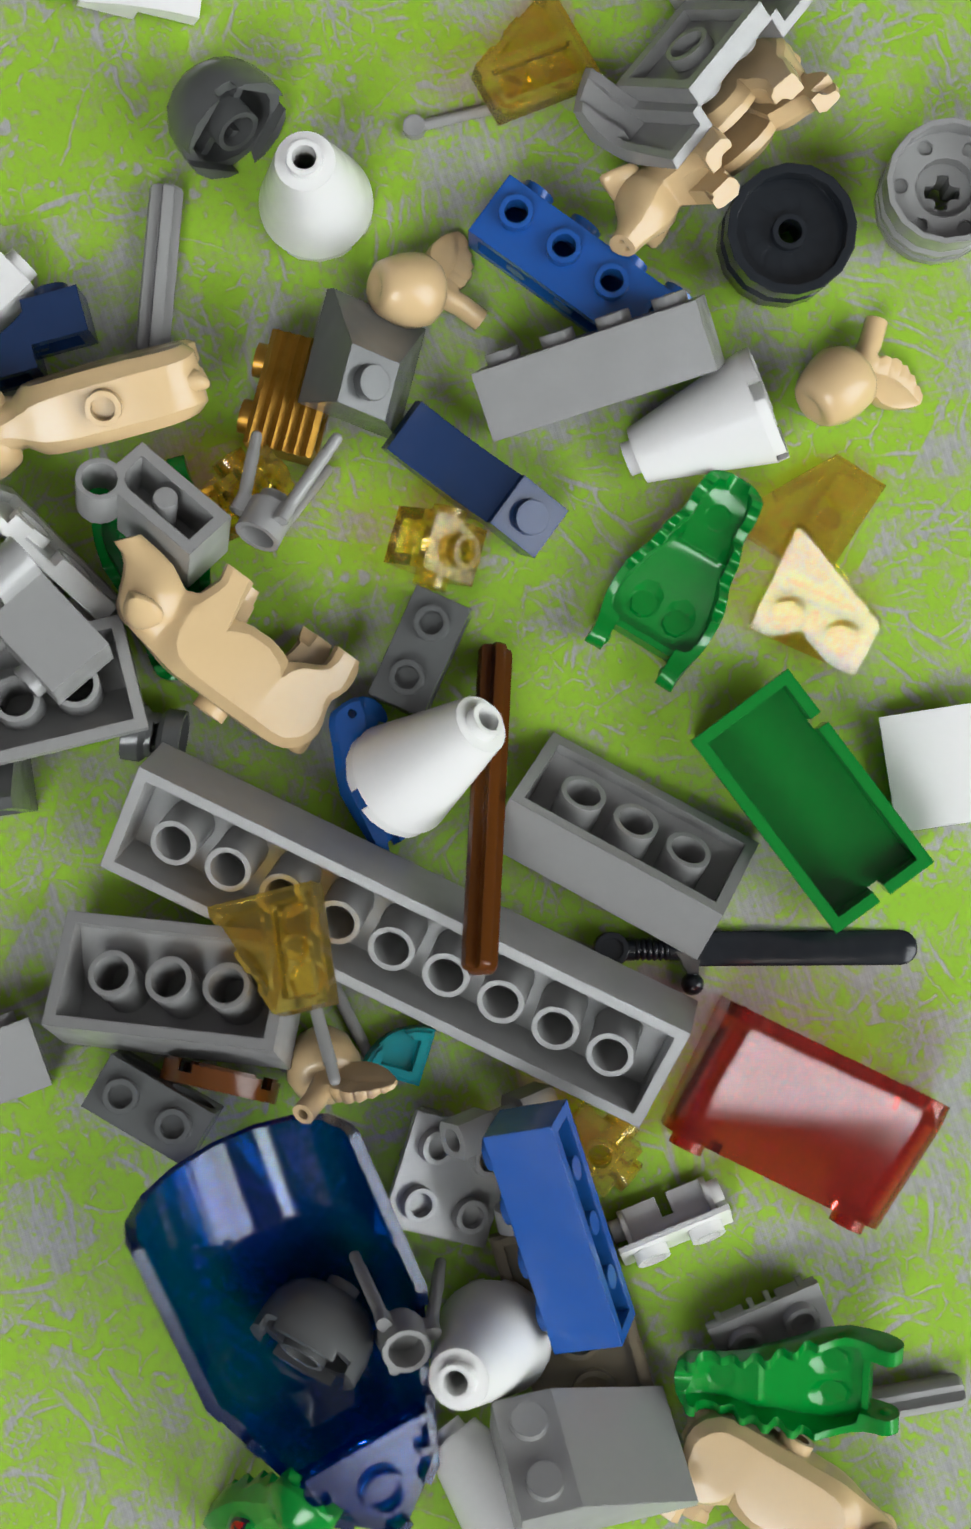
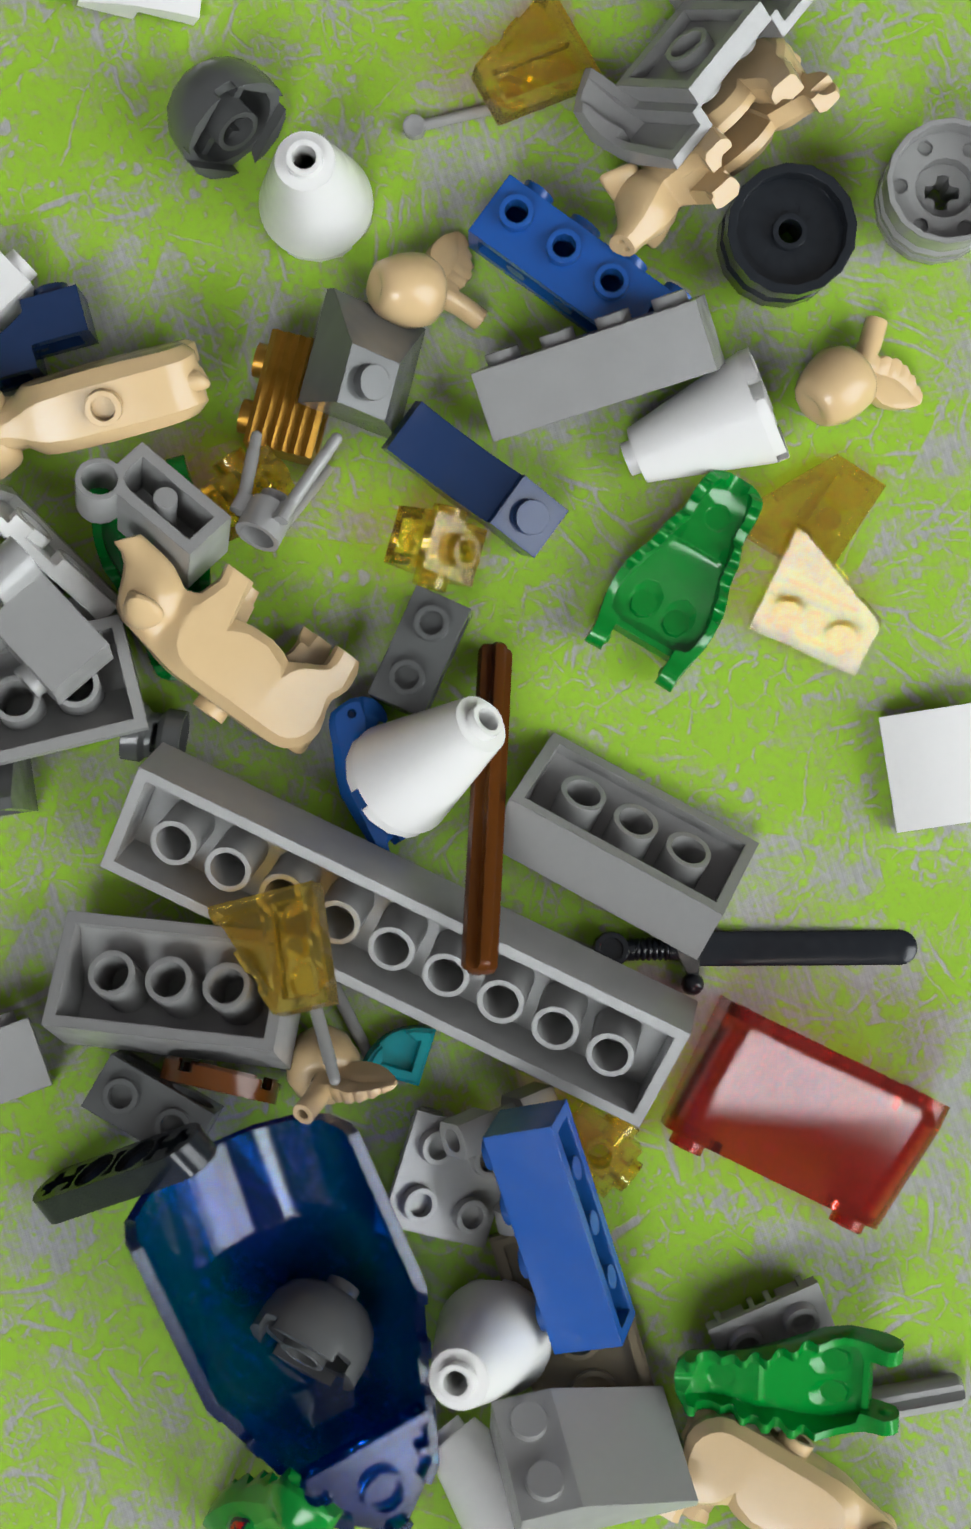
light grey axle [135,183,184,350] -> none
light grey plant [349,1250,446,1376] -> none
white hinge [607,1176,733,1268] -> none
green piece [690,669,934,934] -> none
none -> black beam [32,1122,217,1224]

